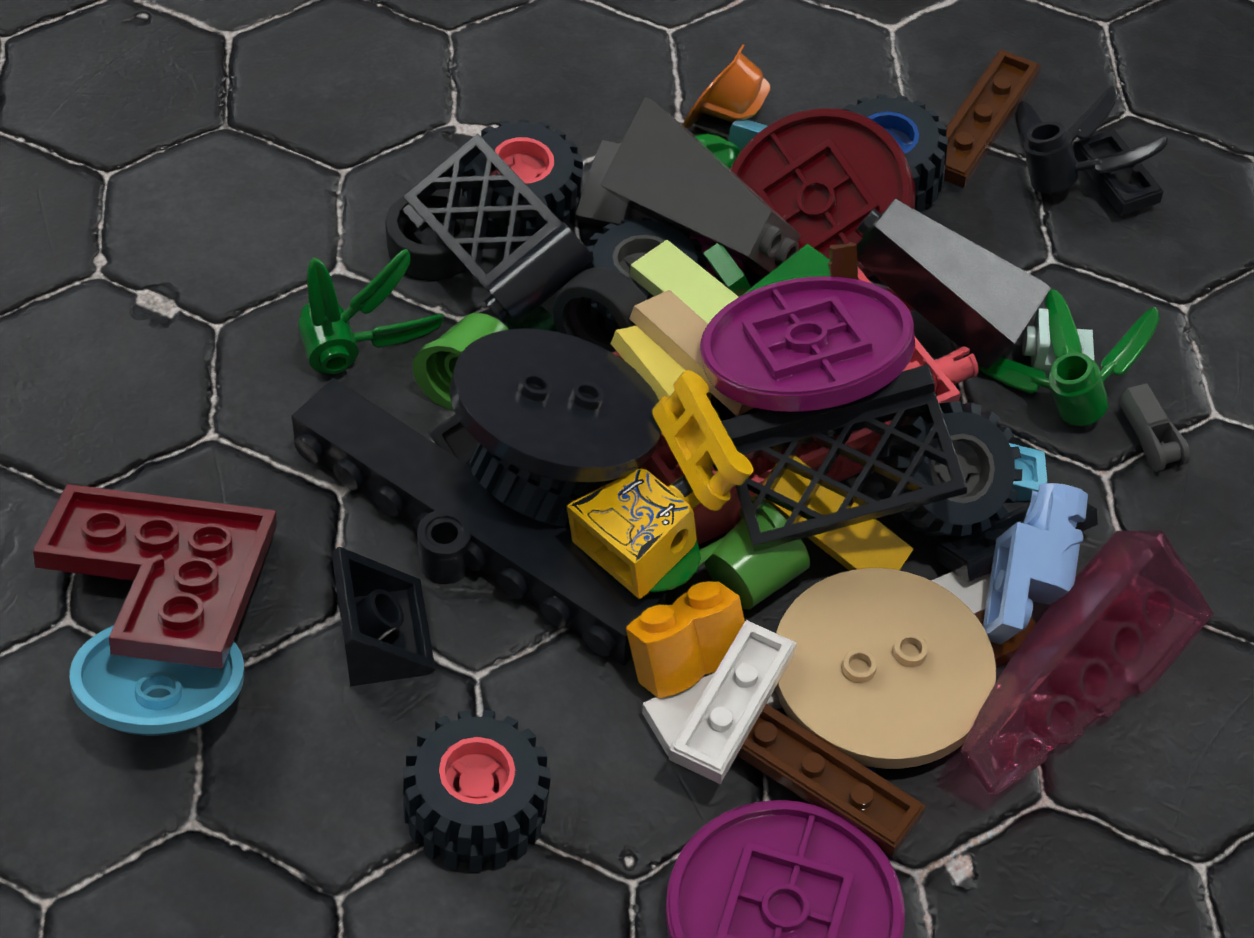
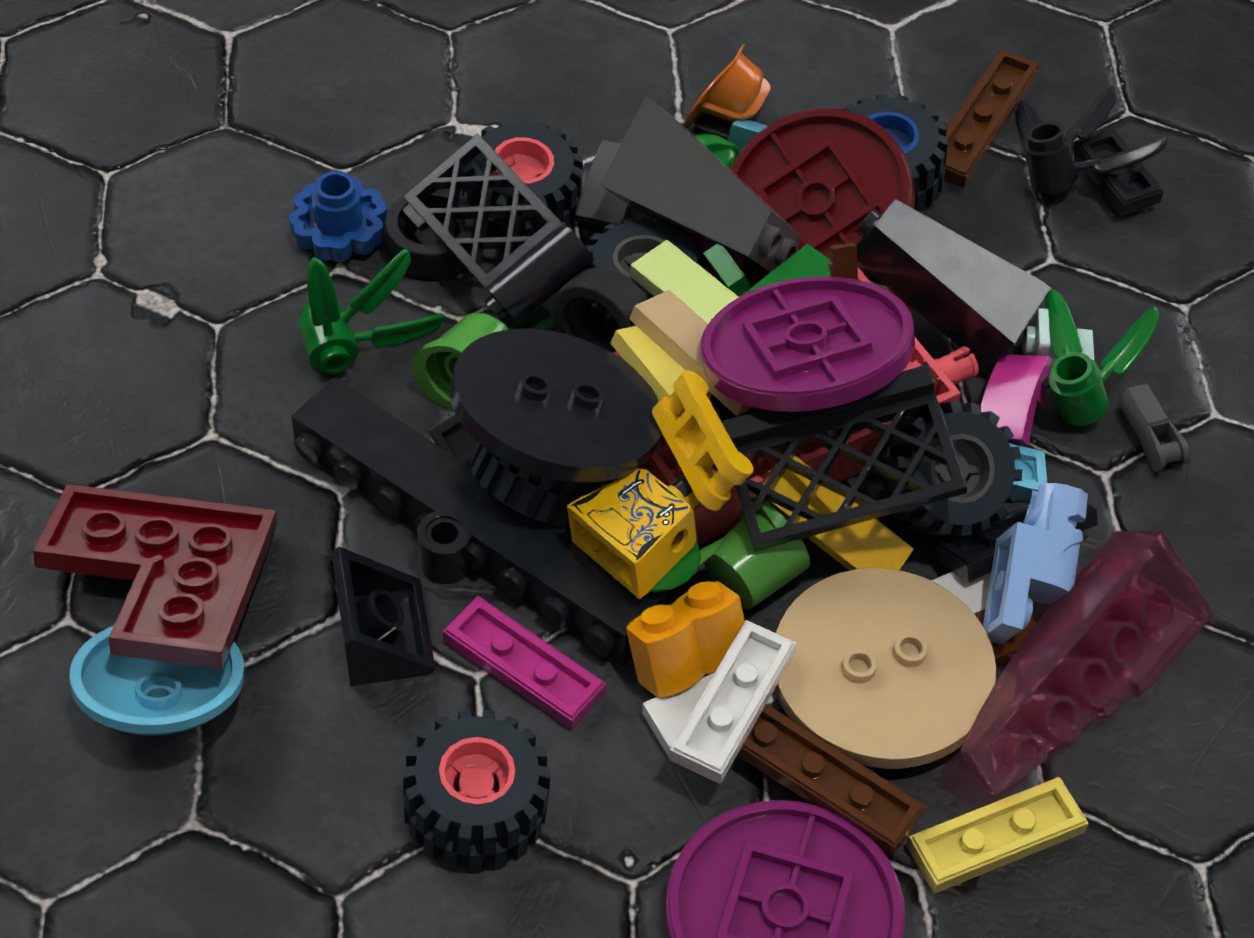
none -> blue plant [288,171,387,262]
none -> dark pink tile [443,596,607,731]
none -> light yellow tile [906,777,1089,894]
none -> dark pink slope [981,354,1052,447]

